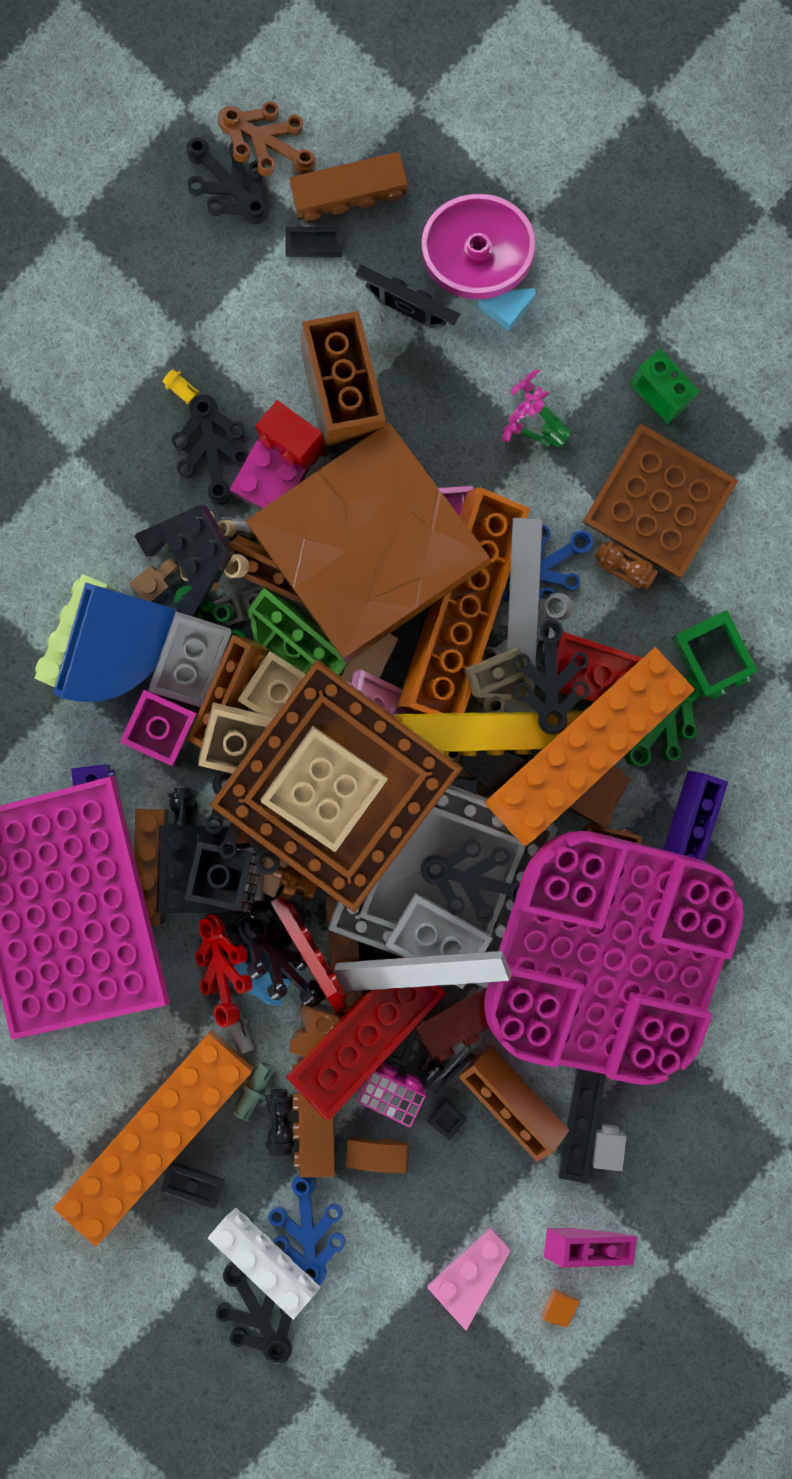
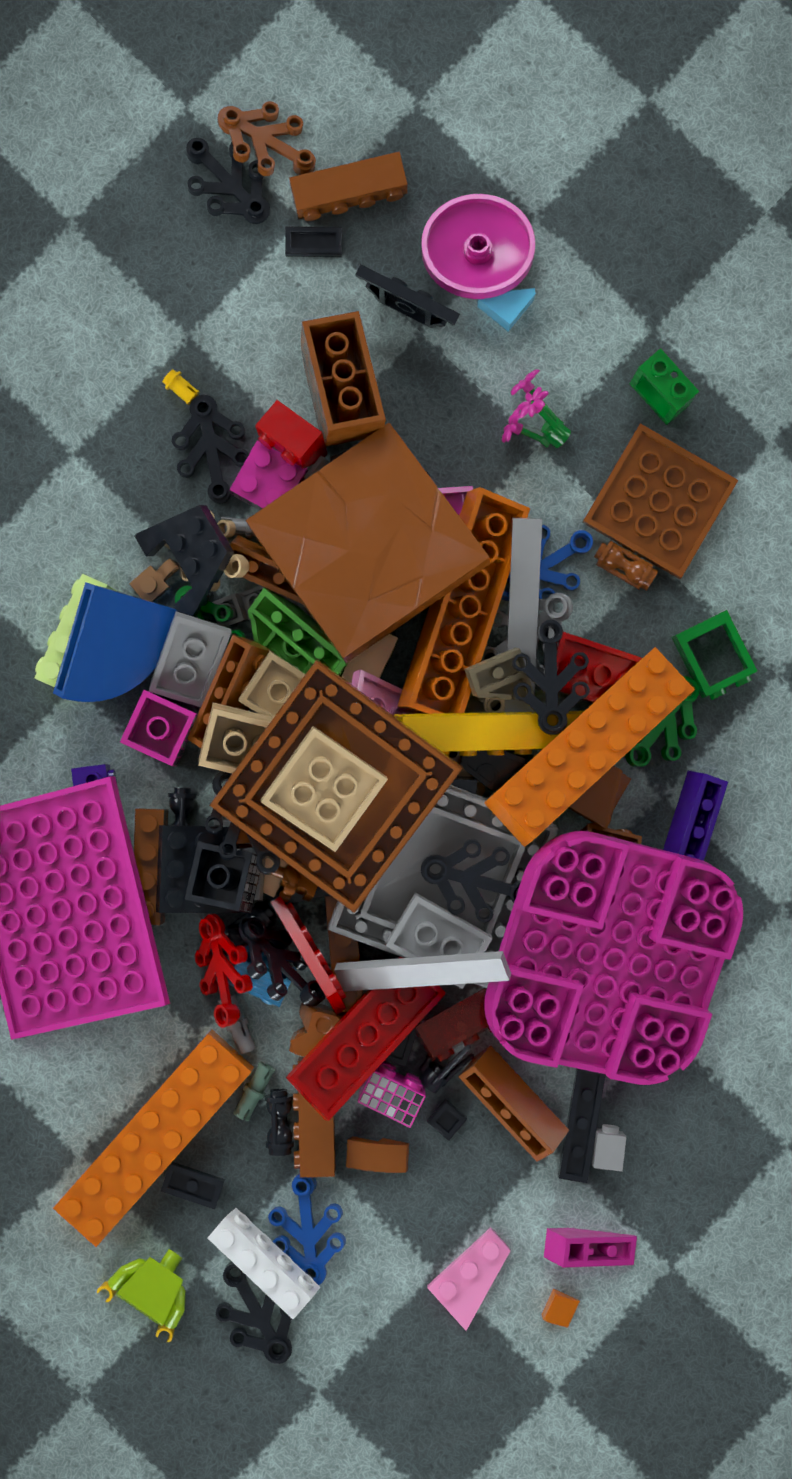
none -> lime torso [97,1249,186,1342]

